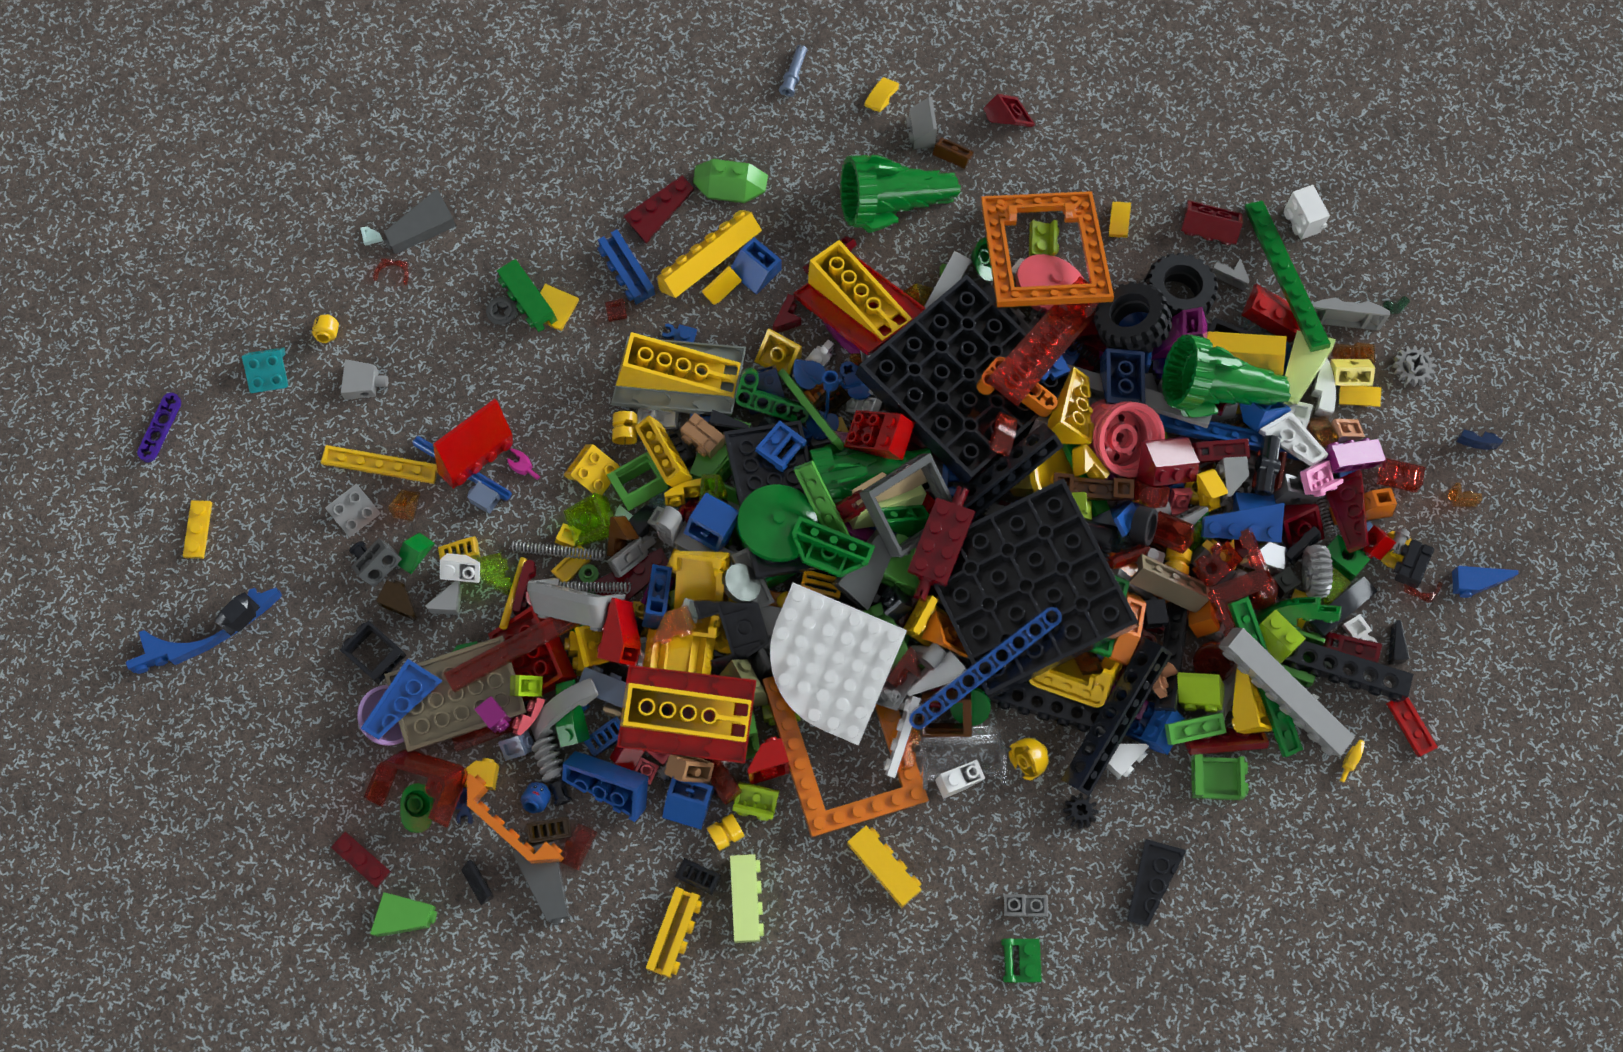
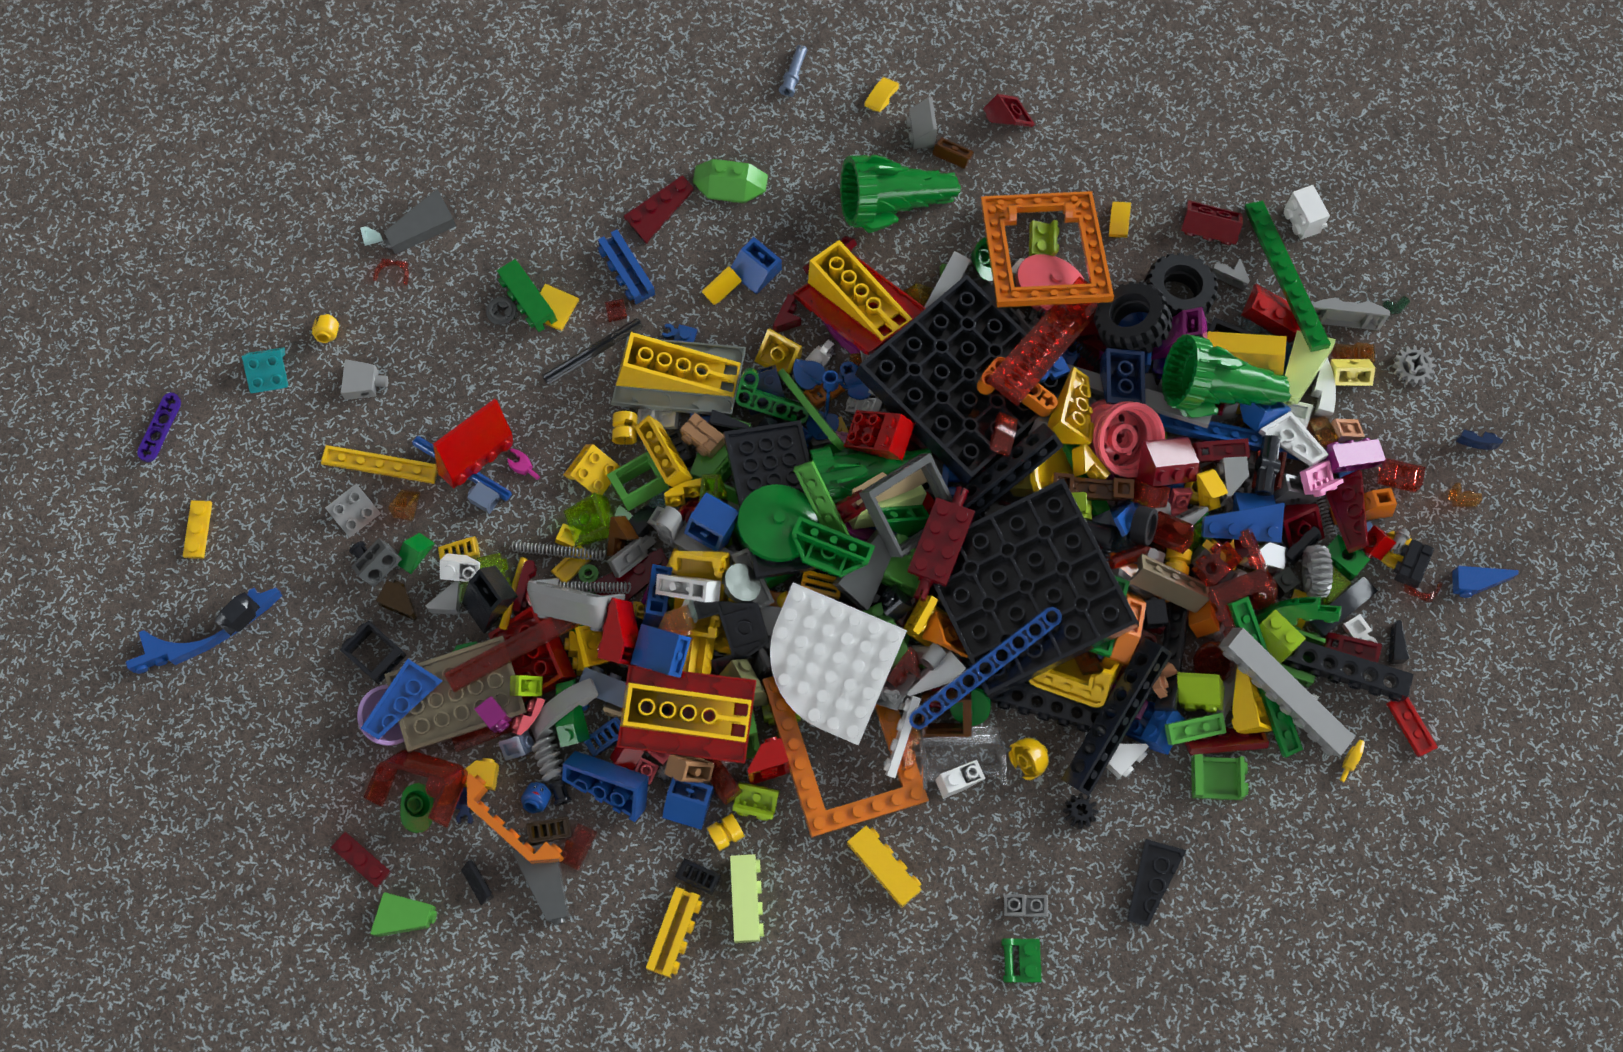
yellow slope [657,210,762,298] -> none
blue plate [755,420,807,472] -> none
dark brown slope [814,384,851,414] -> none
yellow slope [1339,386,1382,407] -> none
none -> black slope [462,565,518,634]
none -> black axle [543,318,643,384]
none -> blue panel [630,624,691,678]
none -> white slope [655,574,721,602]

